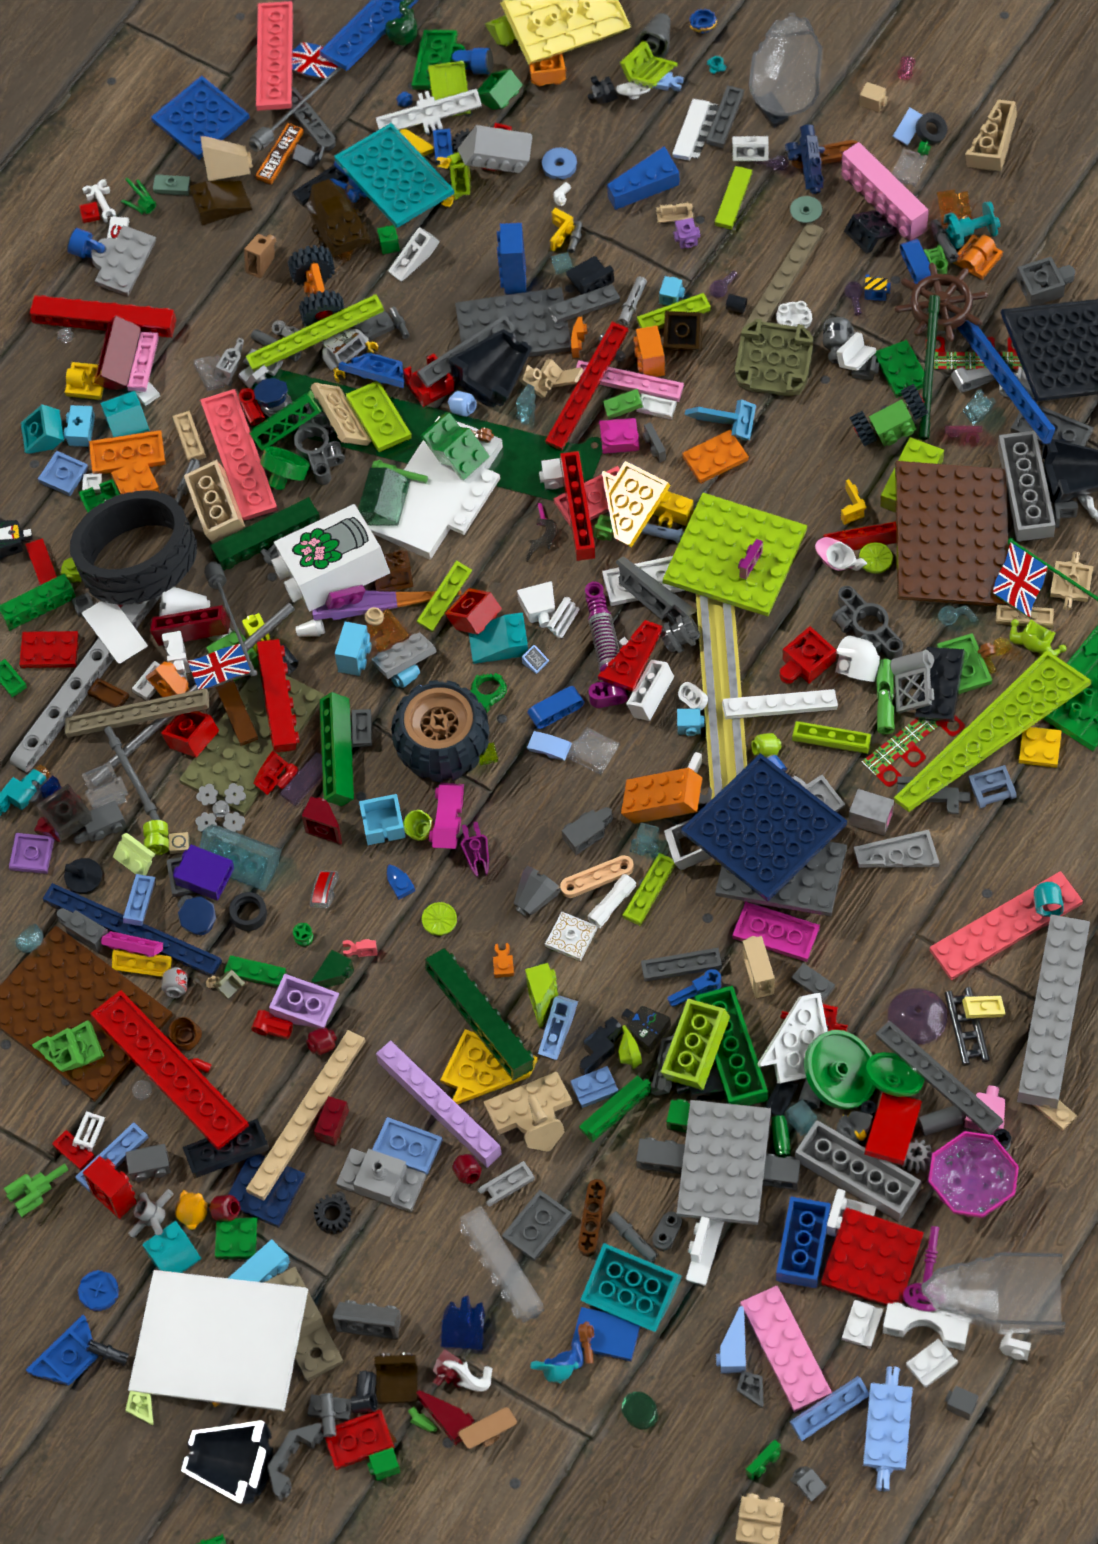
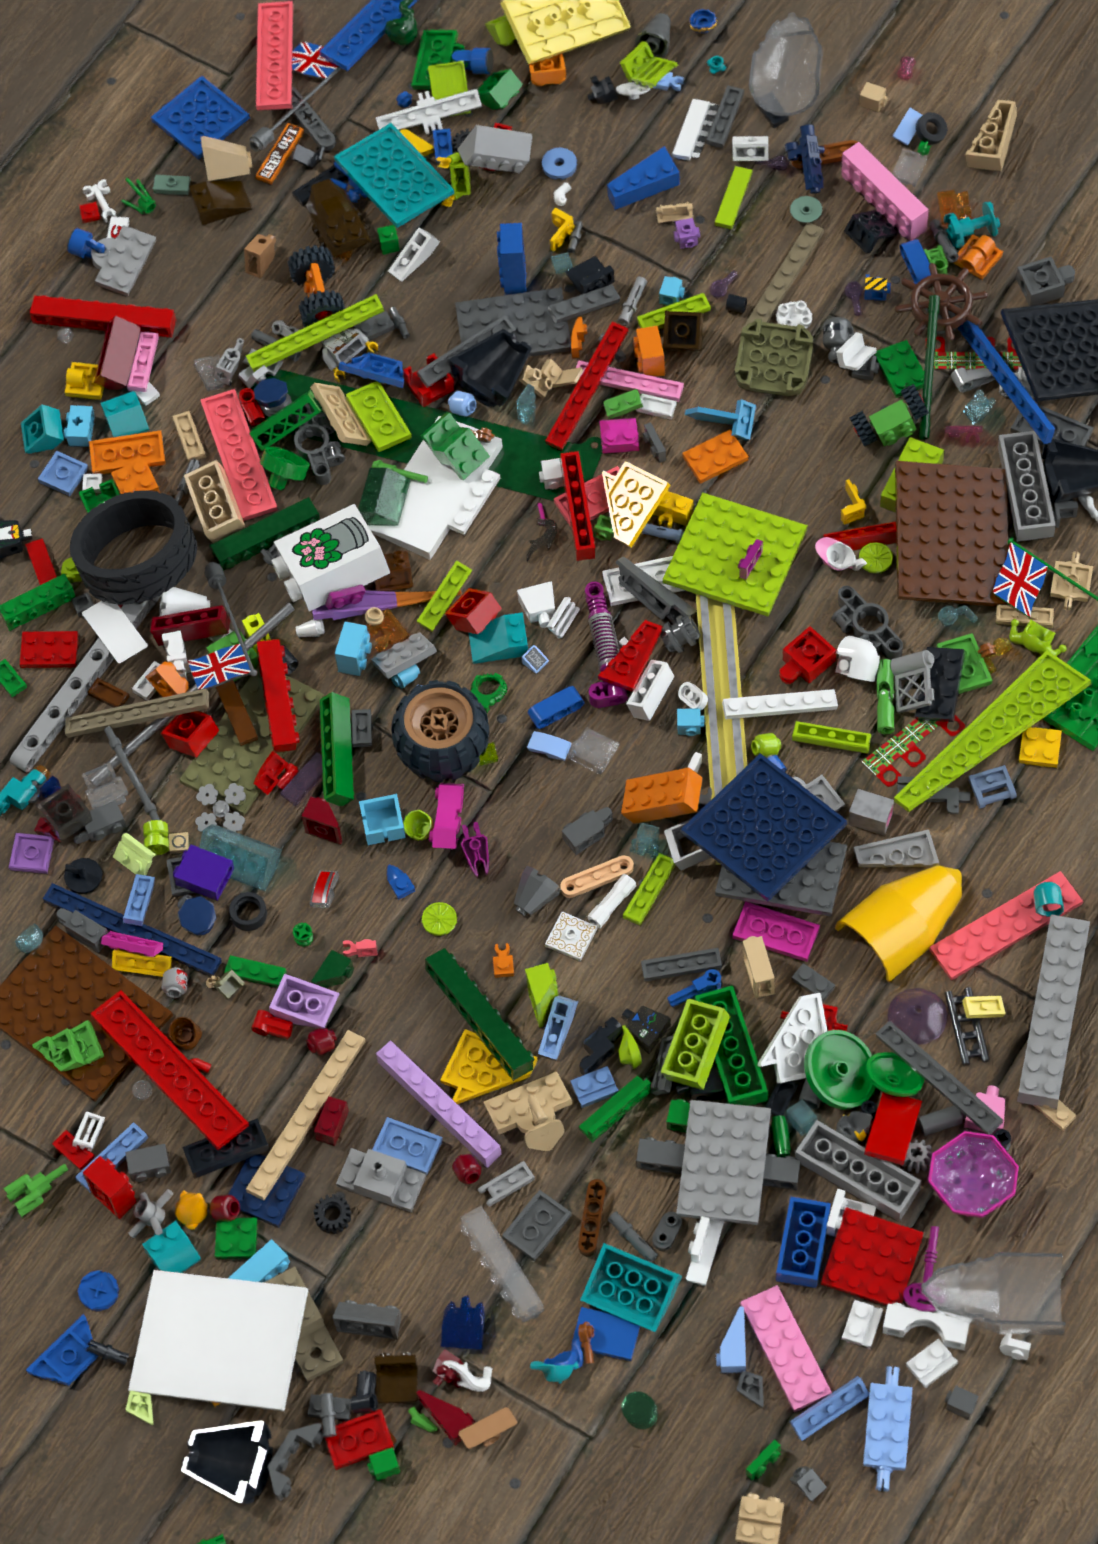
none -> yellow windscreen [835,865,962,982]

